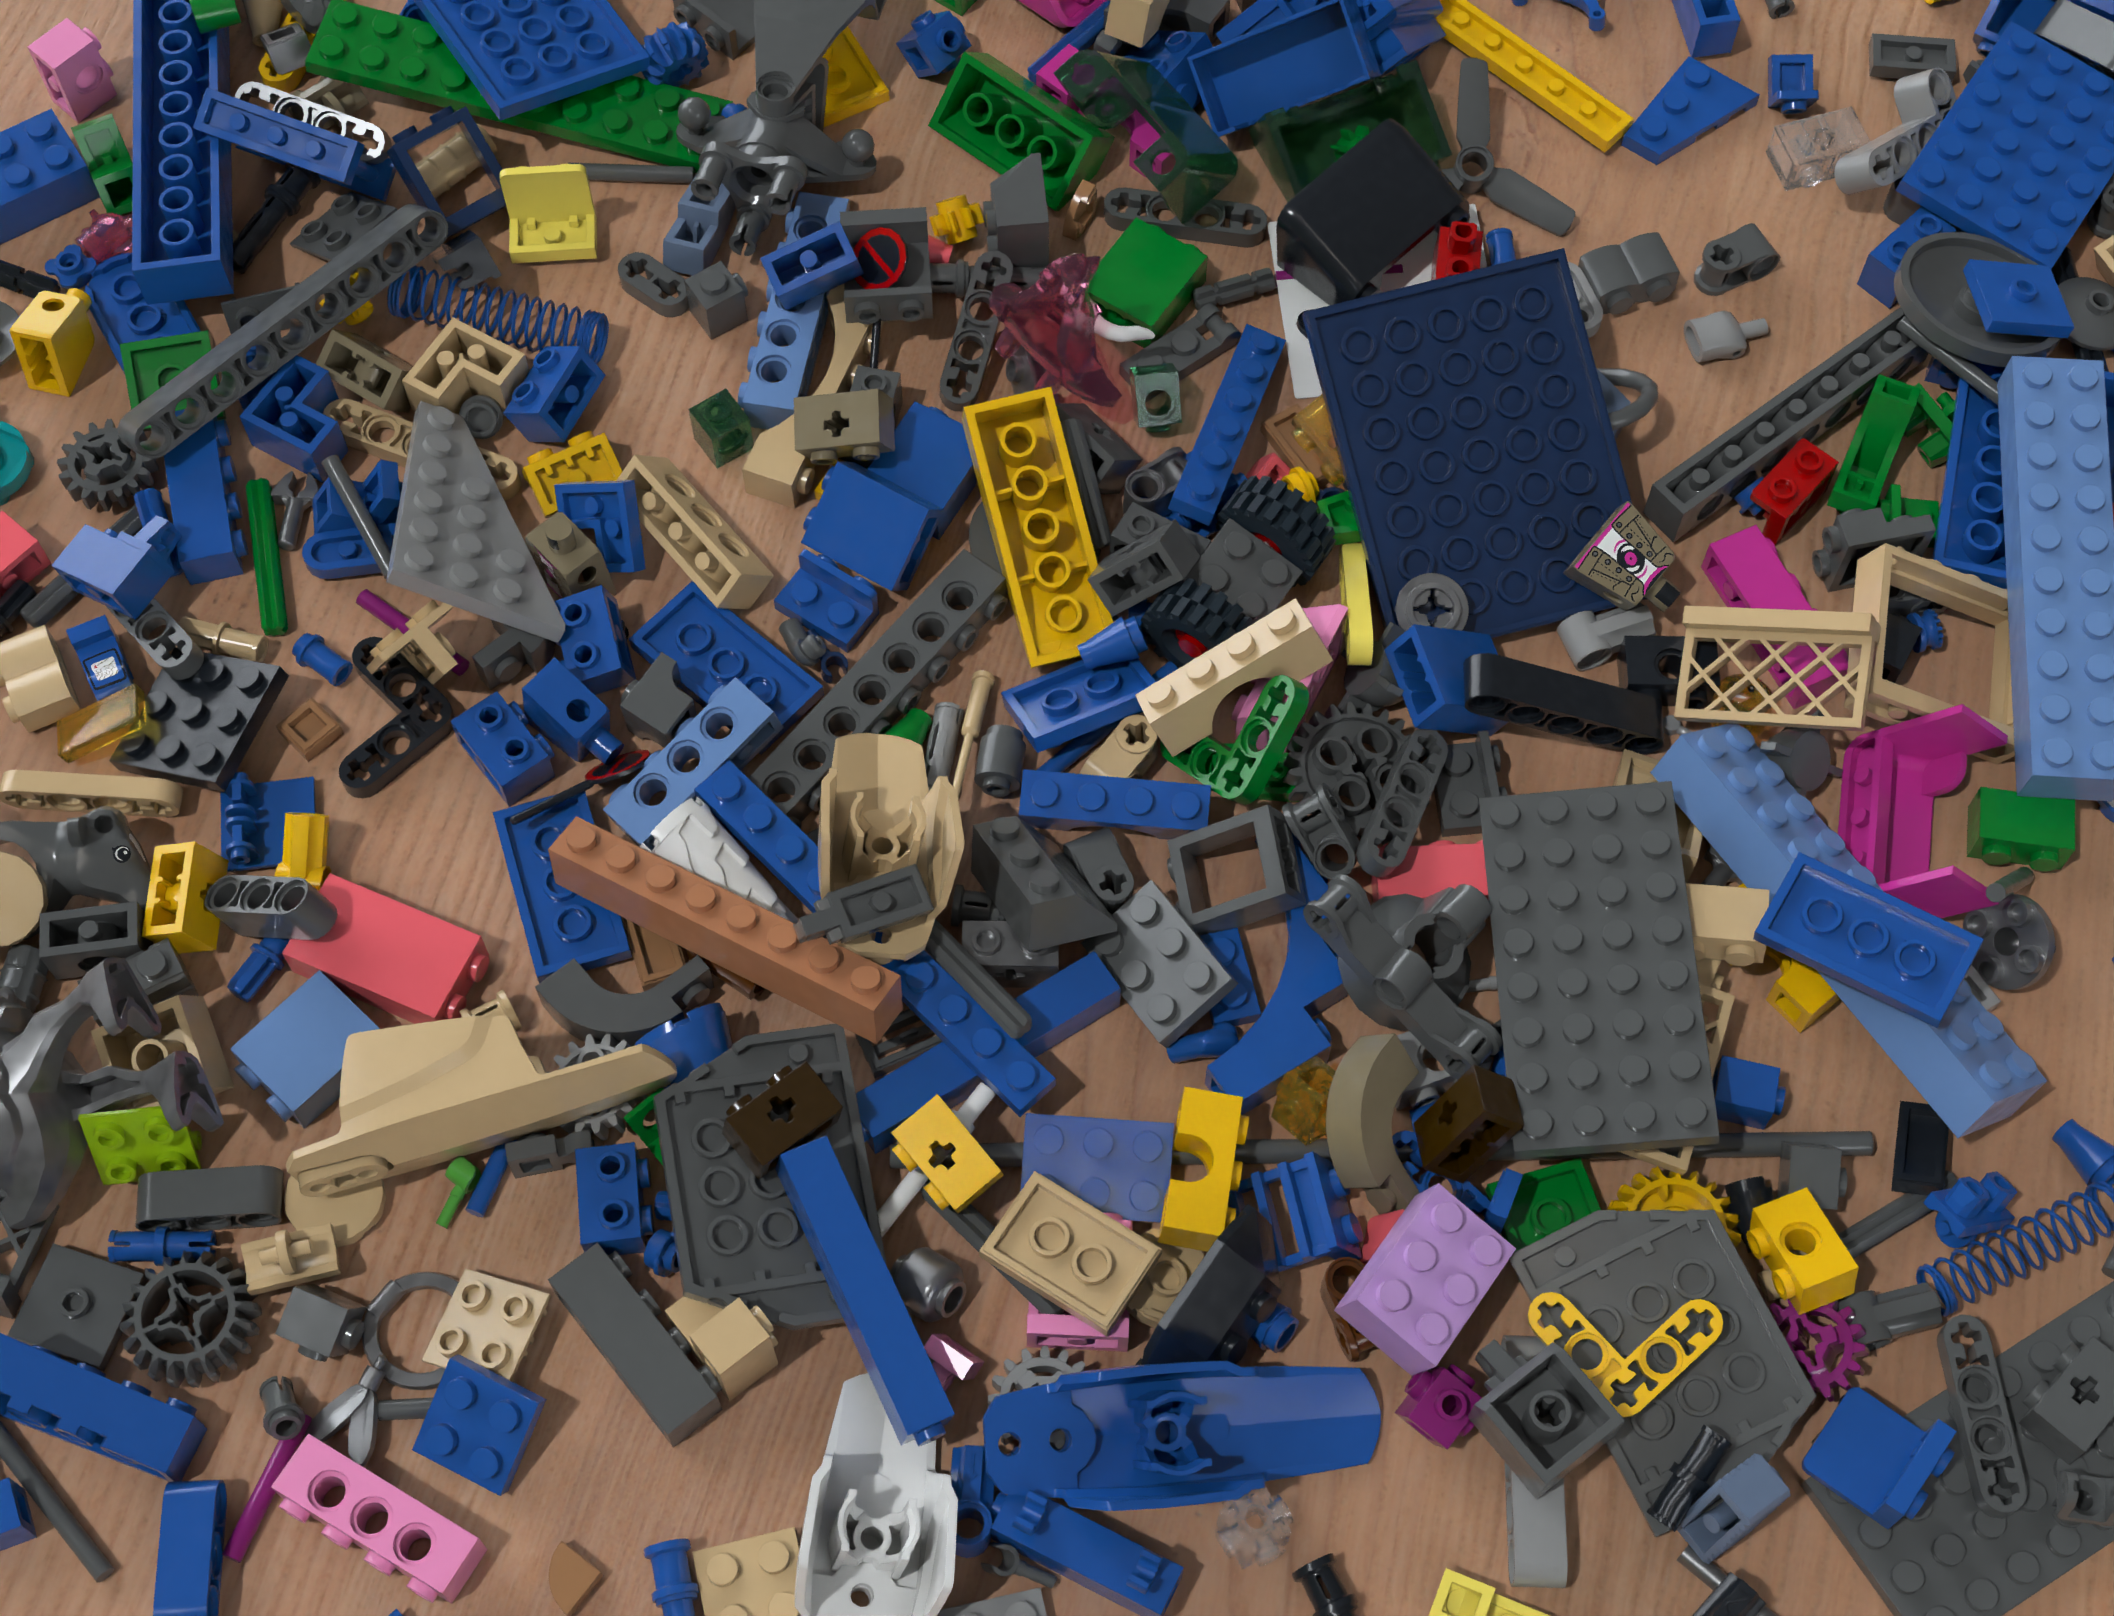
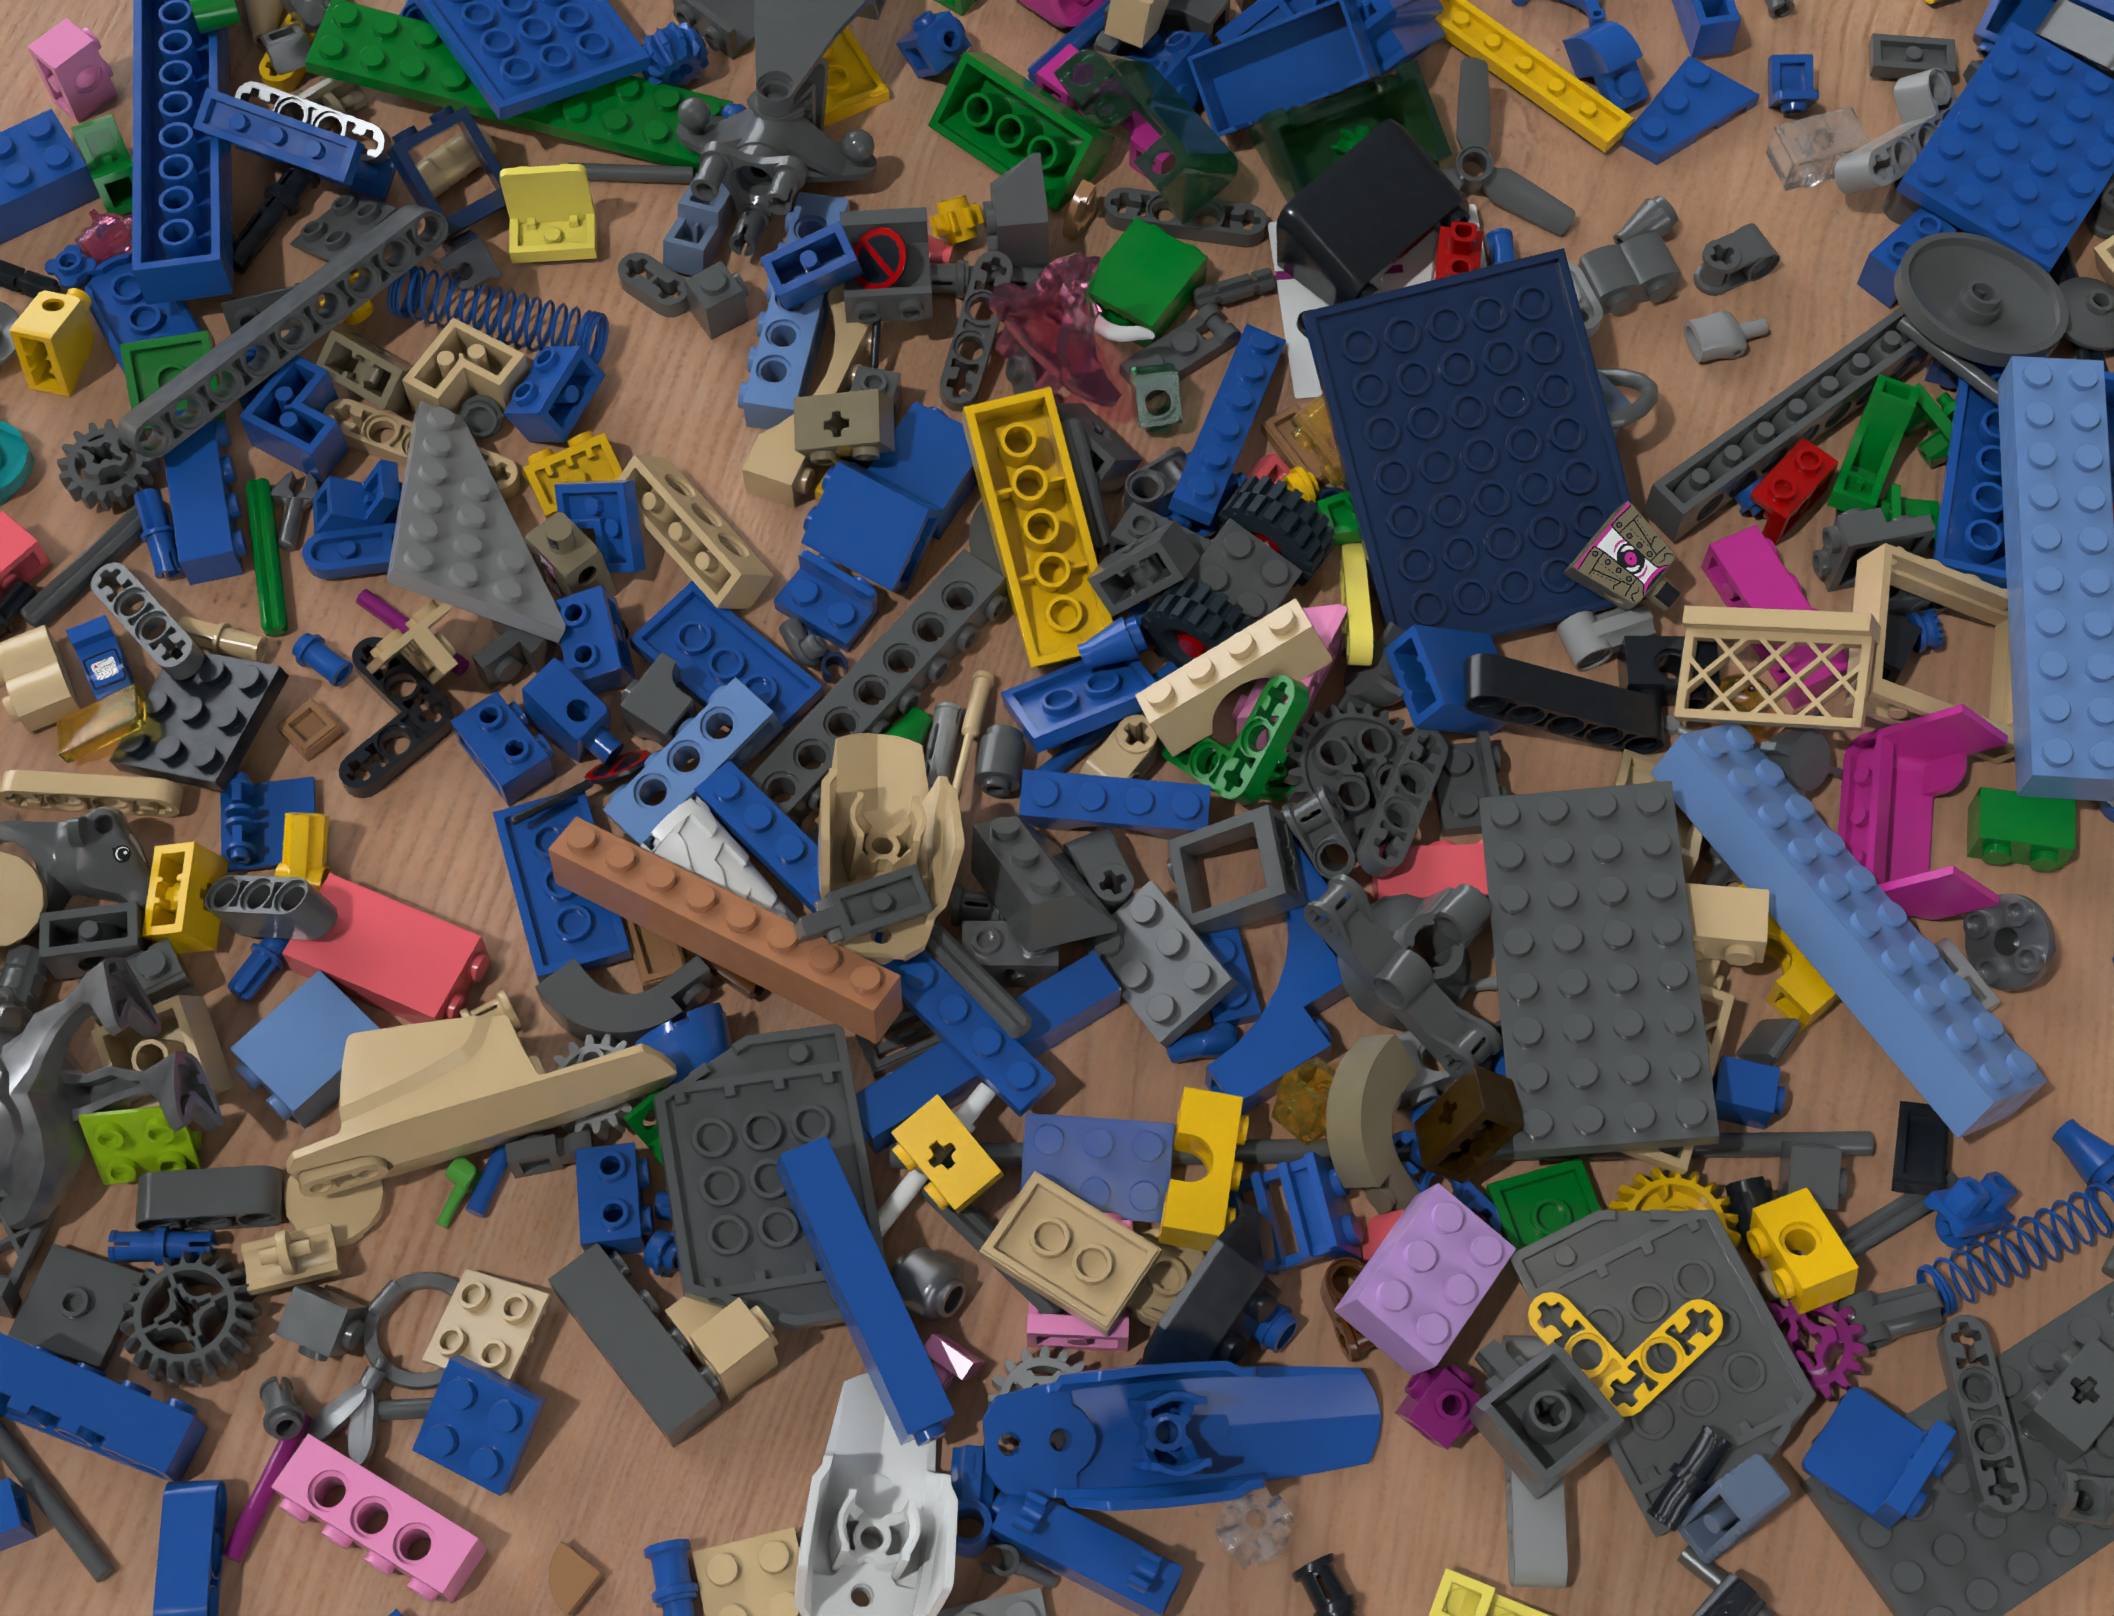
hinge [51,515,182,620] -> none
dark grey bar [321,455,391,579] -> none
clear green brick [689,388,754,469] -> none
dark brown brick [722,1061,843,1180] -> none
flat silver gear [1394,573,1469,631] -> none
blue tile [1483,1168,1523,1234] -> none
blue plate [1753,852,1984,1028] -> none
blue plate [1963,259,2074,338] -> none
dark grey bar [1986,867,2034,902] -> none
none -> blue brick [1562,21,1649,110]
none -> dark grey cone [1613,196,1678,245]
none -> dark grey slope [1736,1018,1801,1066]

